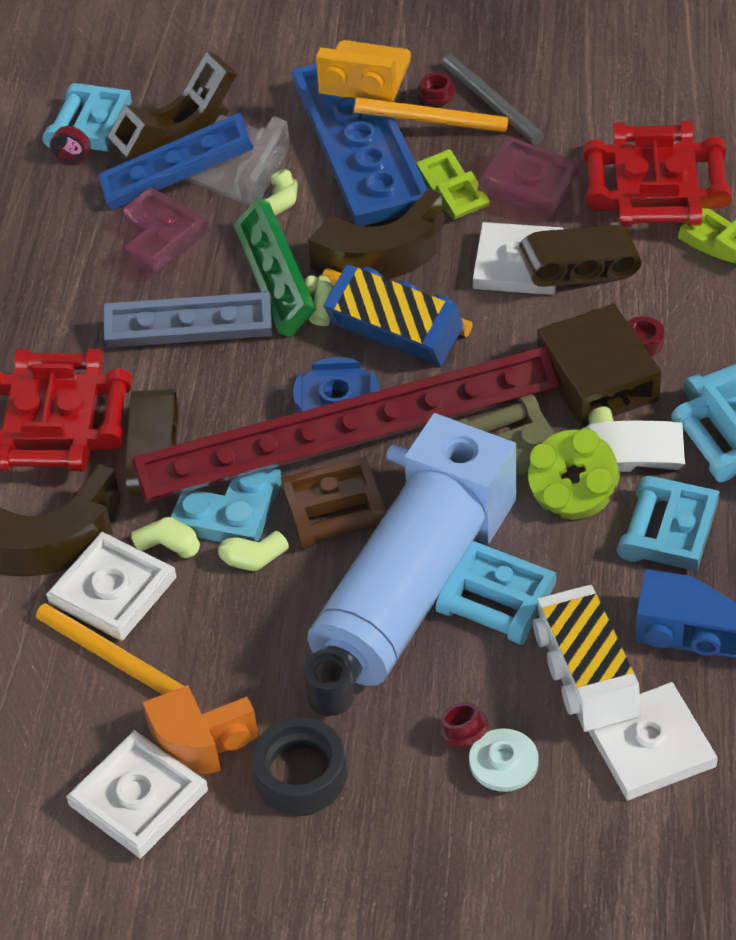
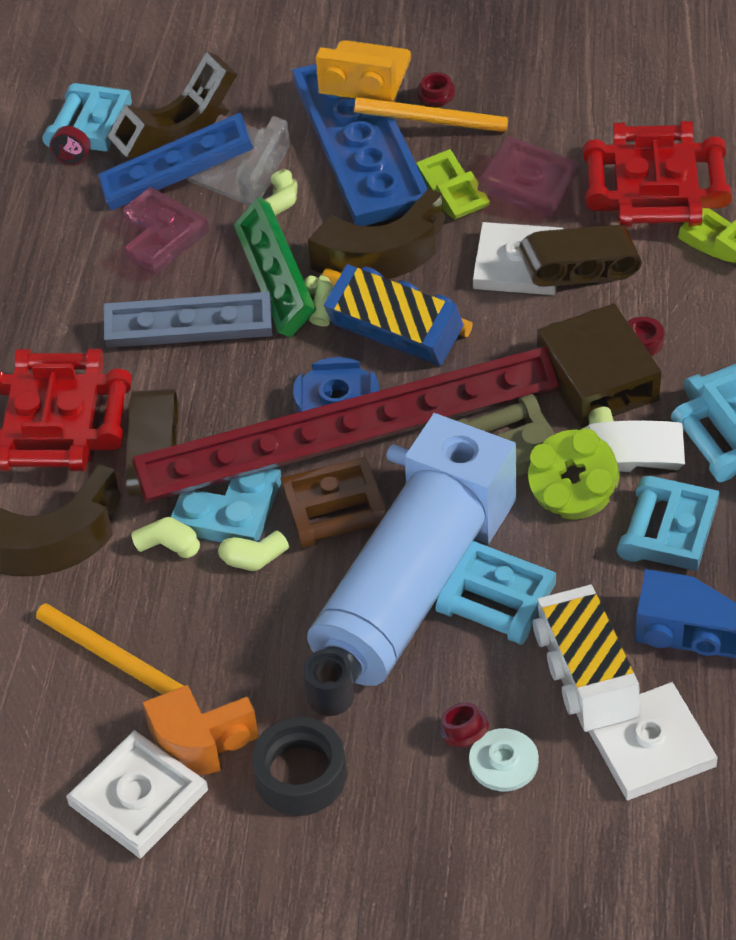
white plate [46,531,176,641] -> none
dark grey bar [442,54,544,145] -> none

